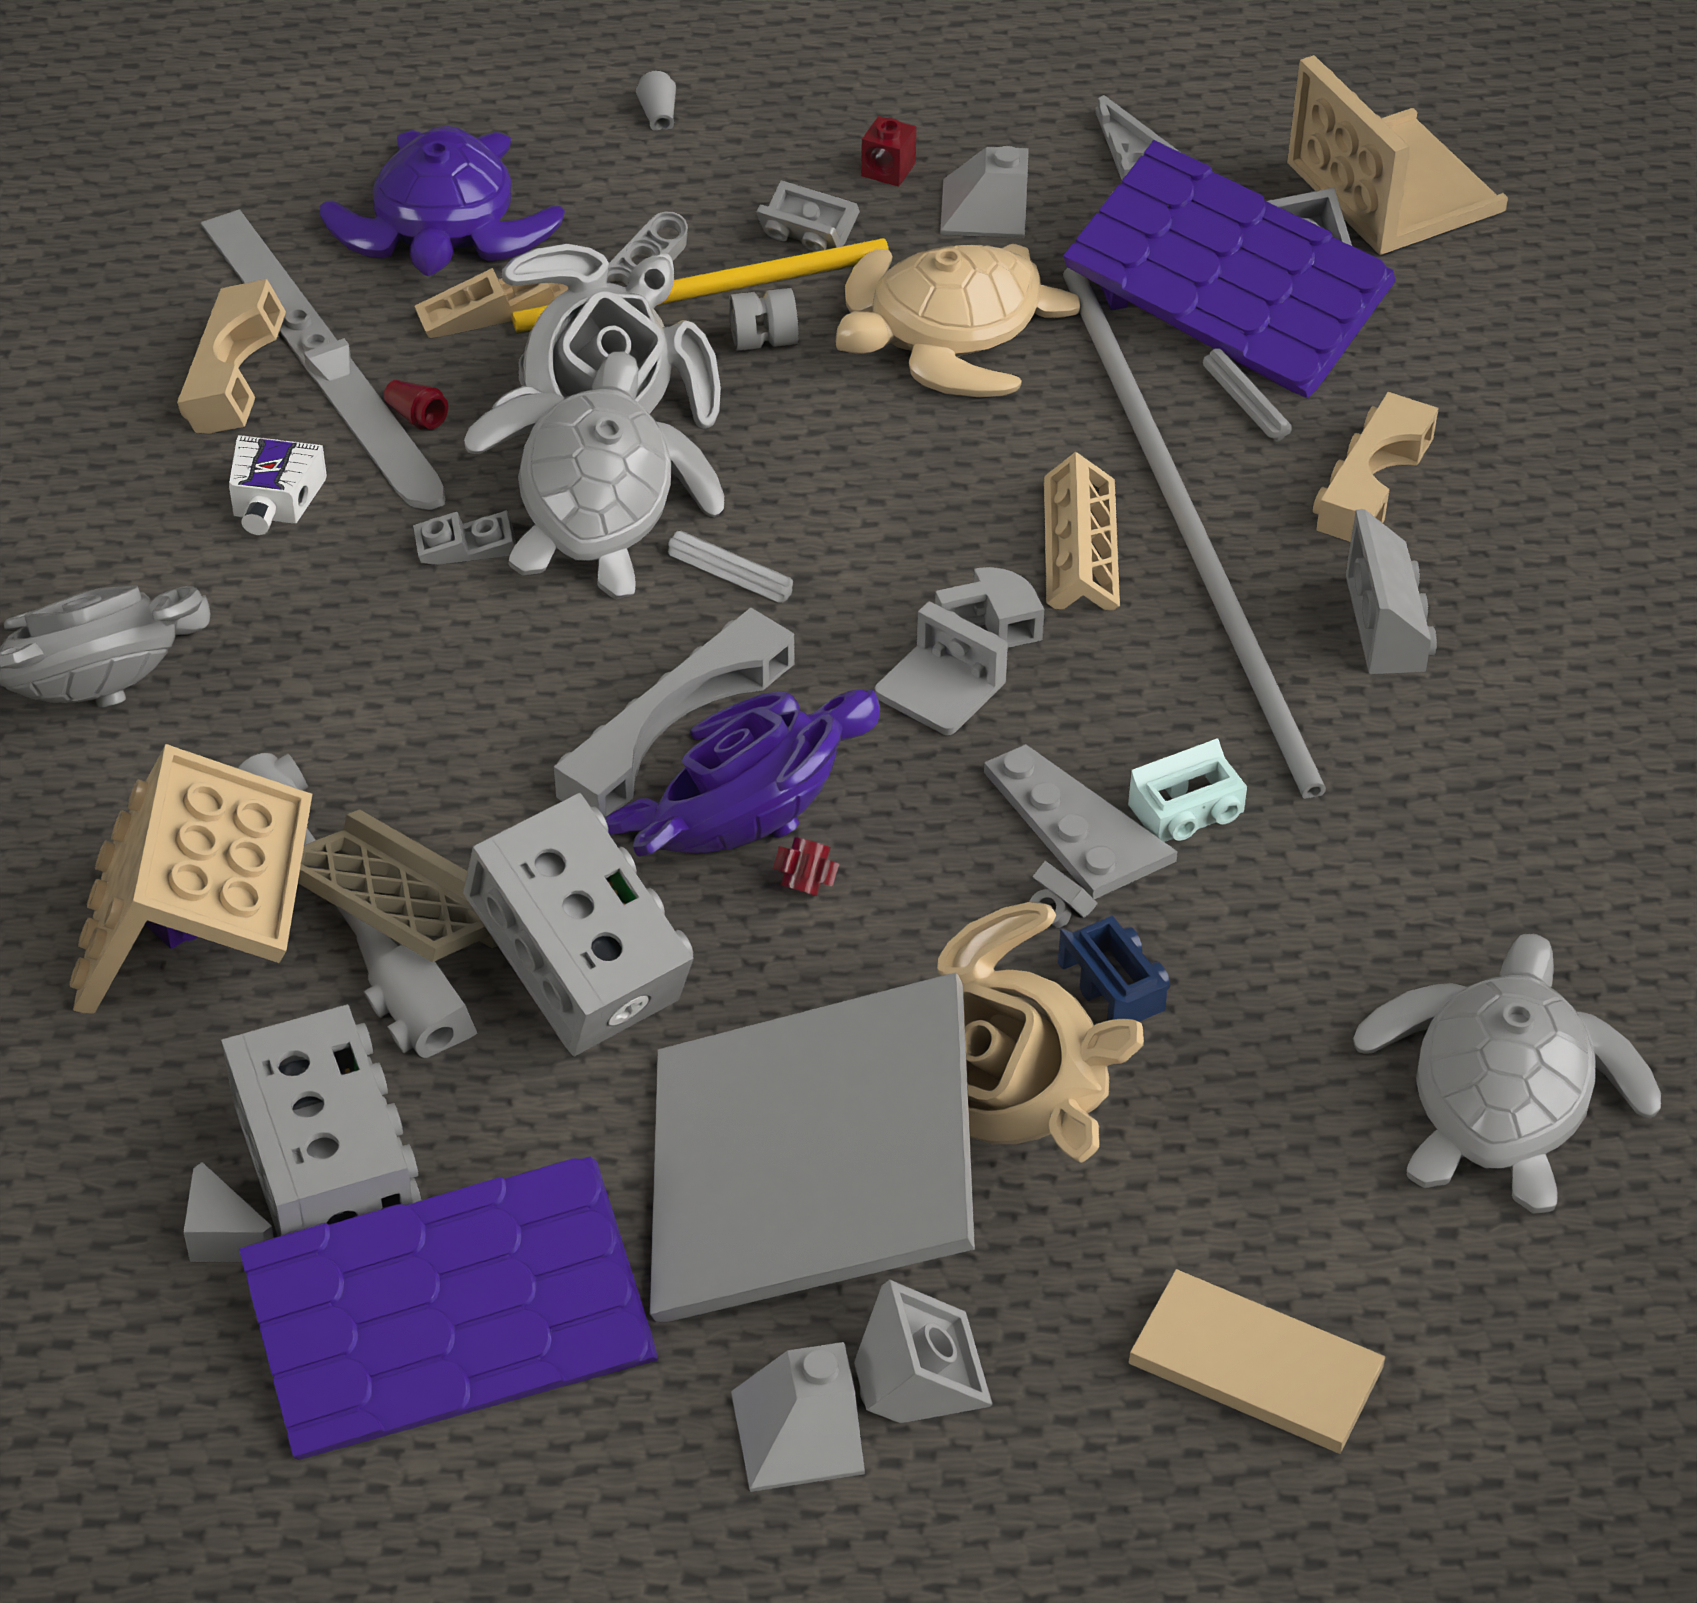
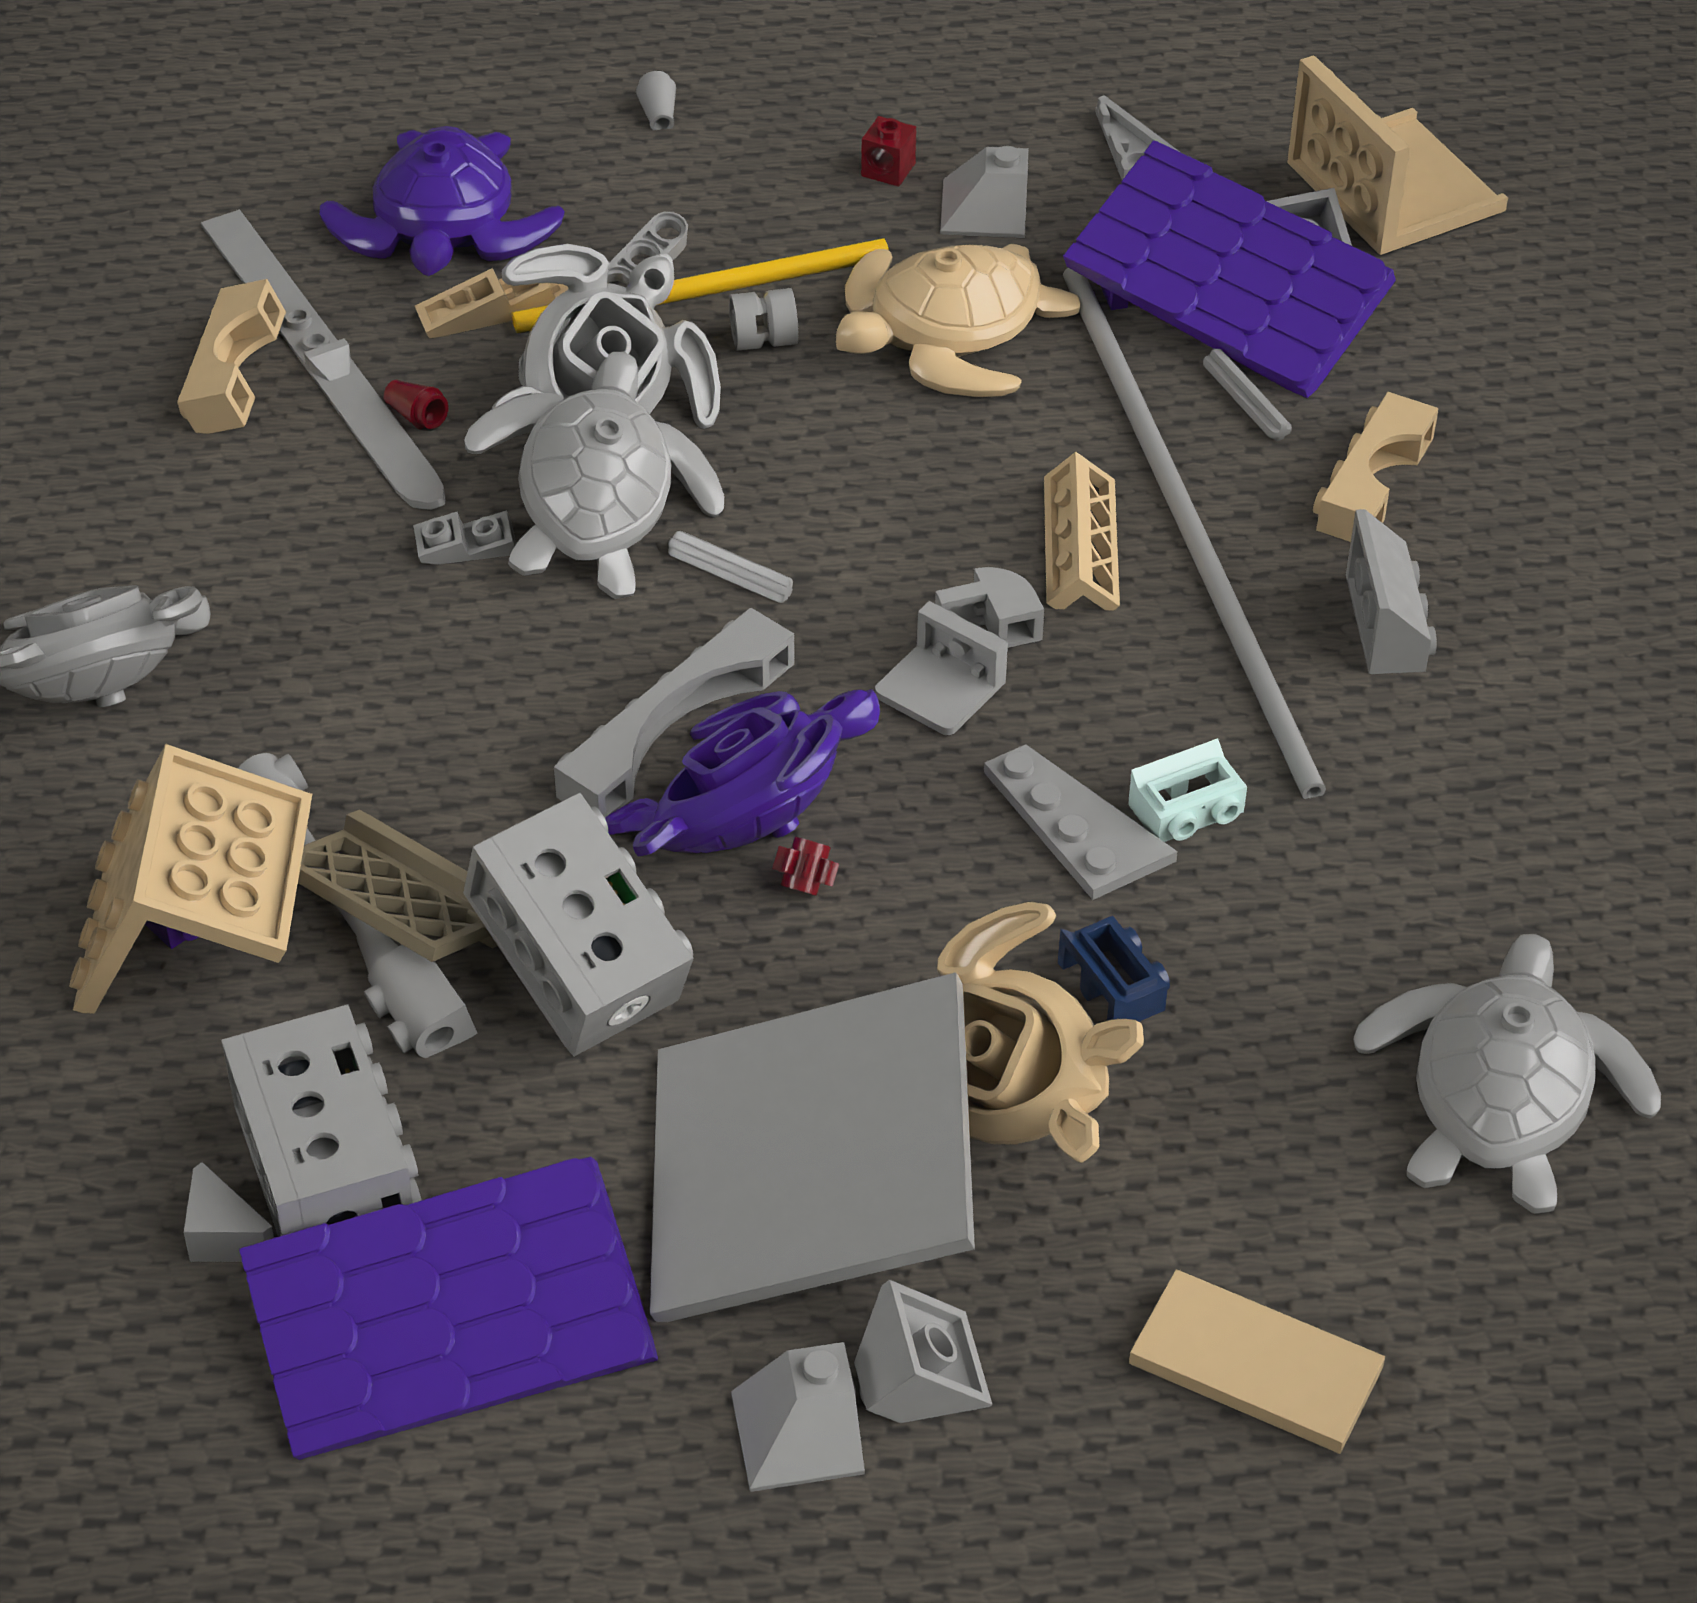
white torso [229,435,327,535] -> none
light grey bracket [756,180,860,252] -> none
light grey tile [1030,861,1098,928] -> none

